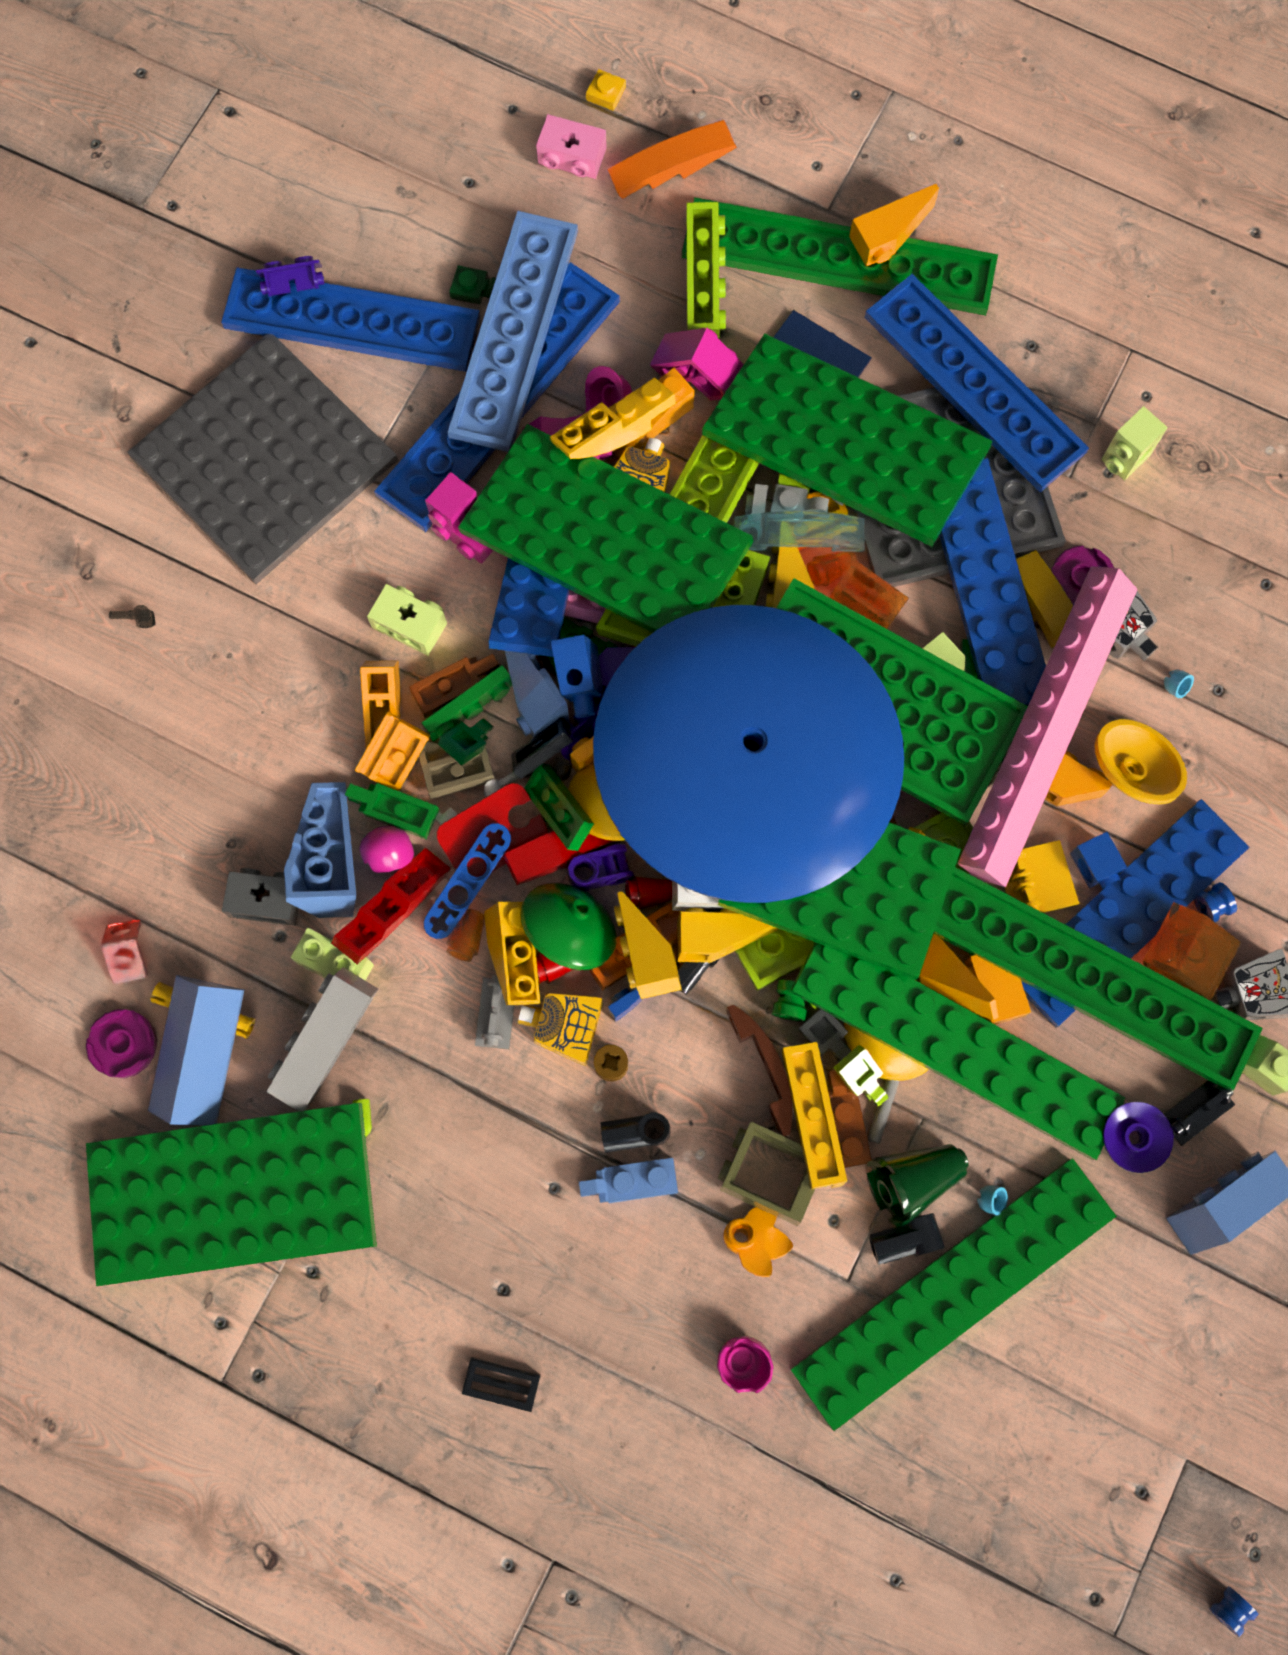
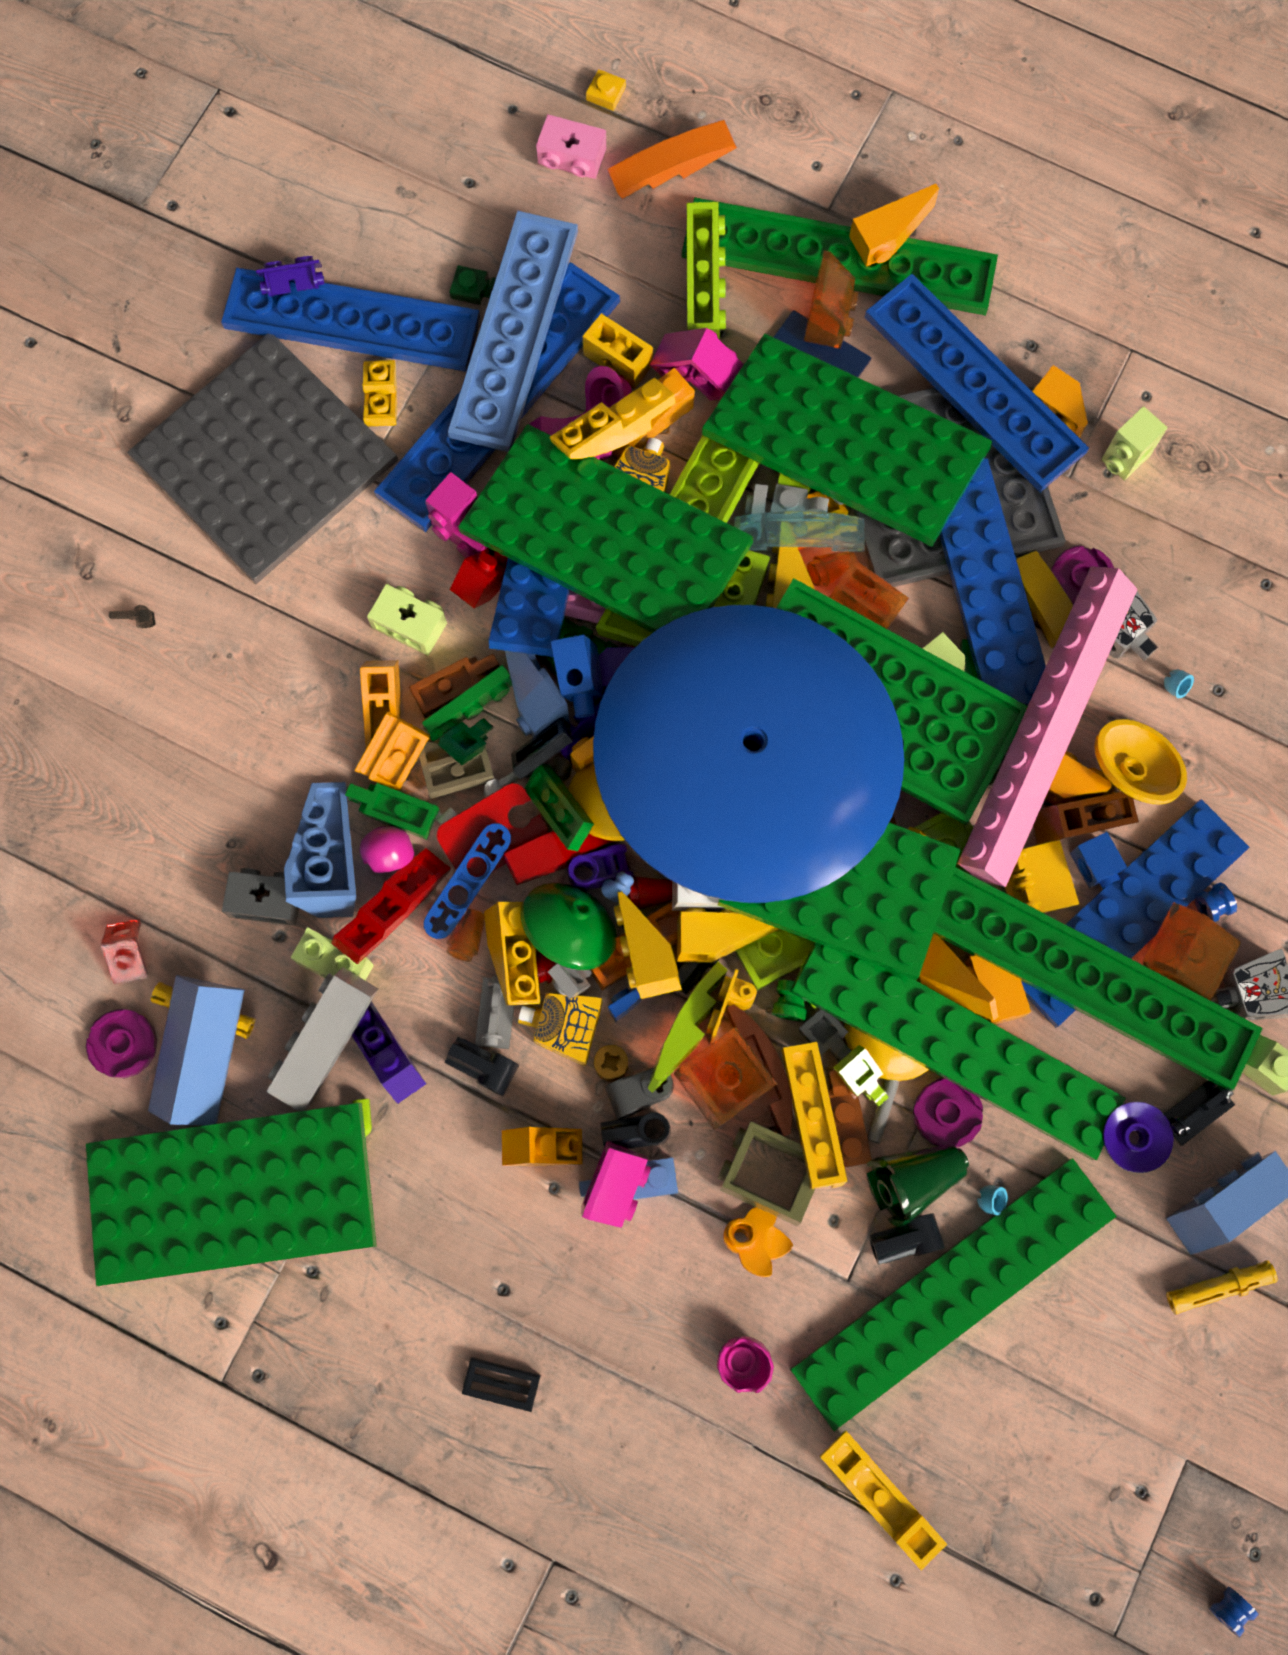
none -> dark purple slope [352,1001,426,1104]
none -> yellow slope [362,360,397,427]
none -> black piece [444,1037,519,1096]
none -> red slope [449,548,508,609]
none -> light orange slope [502,1127,582,1166]
none -> light grey plate [548,963,593,999]
none -> dark pink slope [581,1141,651,1228]
none -> yellow brick [582,313,653,389]
none -> medium blue arm [601,872,634,902]
none -> dark grey piece [605,1068,674,1120]
none -> lime slope [647,961,728,1093]
none -> clear orange slope [674,1027,777,1130]
none -> yellow hinge [706,969,757,1045]
none -> clear orange slope [804,251,859,349]
none -> yellow slope [819,1430,947,1571]
none -> magenta tile [913,1079,983,1148]
none -> light orange slope [1032,365,1088,438]
none -> reddish brown slope [1033,792,1139,845]
none -> yellow pin [1166,1260,1278,1315]

